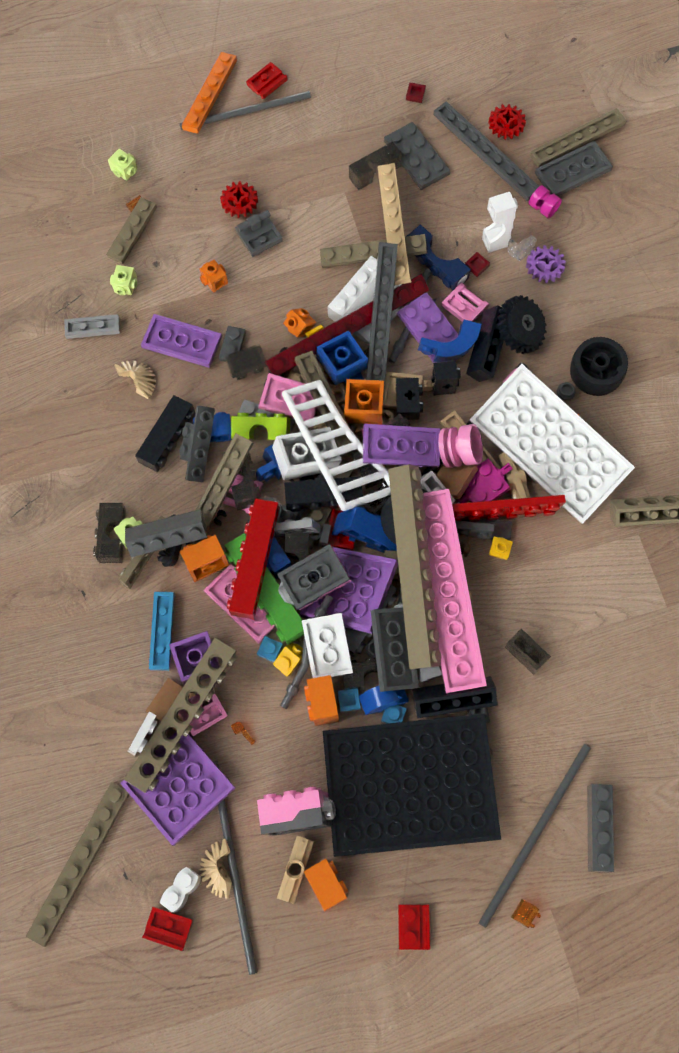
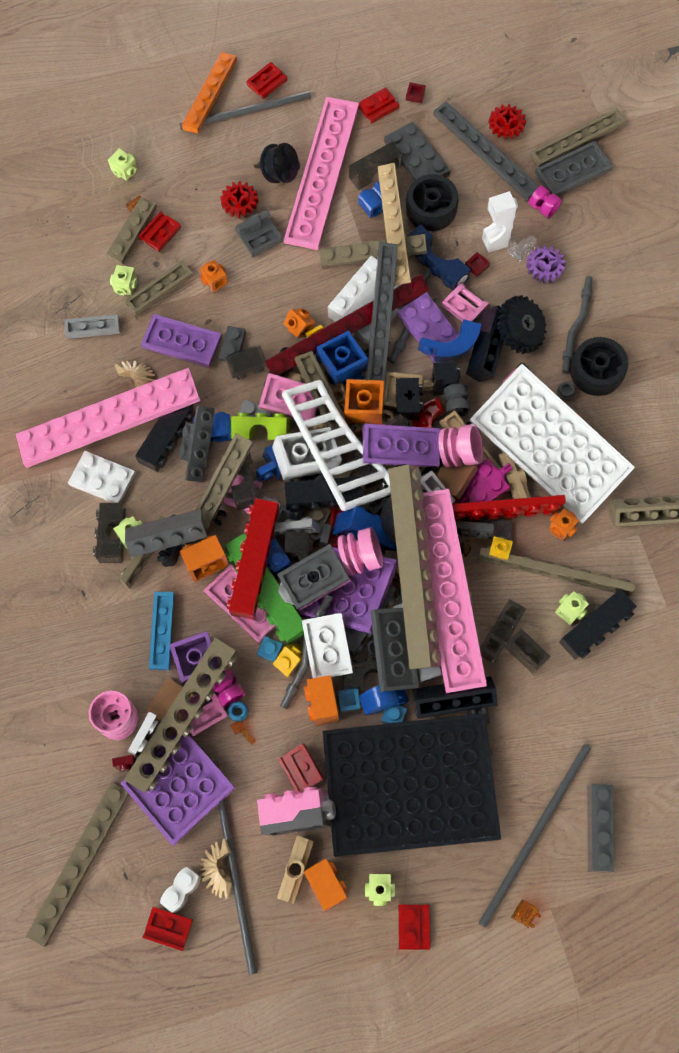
none -> bright pink plate [16,368,201,468]
none -> white plate [68,451,136,506]
none -> bright pink wheel [89,690,139,740]
none -> dark red plate [112,755,136,771]
none -> dark tan plate [125,261,193,316]
none -> red plate [138,211,181,252]
none -> dark pink wheel [209,669,246,707]
none -> dark azure plate [228,701,248,722]
none -> black wheel [254,143,300,184]
none -> red plate [278,744,324,793]
none -> bright pink plate [284,97,359,250]
none -> bright pink wheel [338,527,383,576]
none -> red plate [358,87,399,124]
none -> blue brick [358,181,383,218]
none -> yellowish green brick [365,874,395,906]
none -> black wheel [406,174,458,231]
none -> red tile [413,397,444,428]
none -> dark grey wheel [444,384,471,417]
none -> dark tan plate [477,547,635,596]
none -> clear smoke arch [480,599,526,664]
none -> orange brick [548,509,579,541]
none -> yellowish green brick [555,591,589,625]
none -> black brick [559,589,637,660]
none -> dark grey bar [562,276,593,373]

